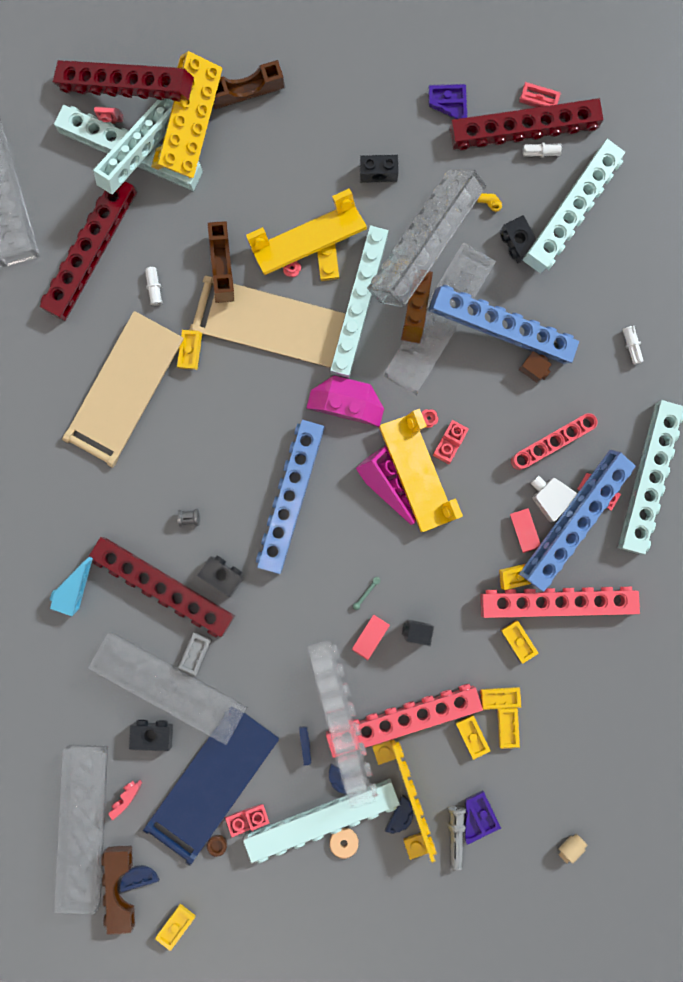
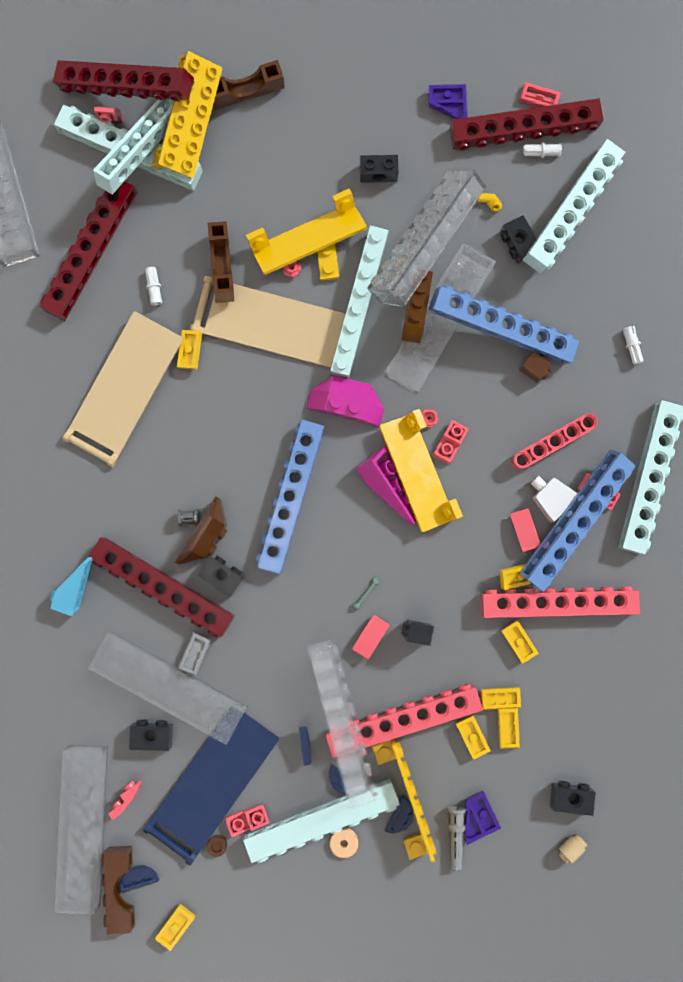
none -> reddish brown wedge [175,496,227,564]
none -> black brick [550,781,596,816]

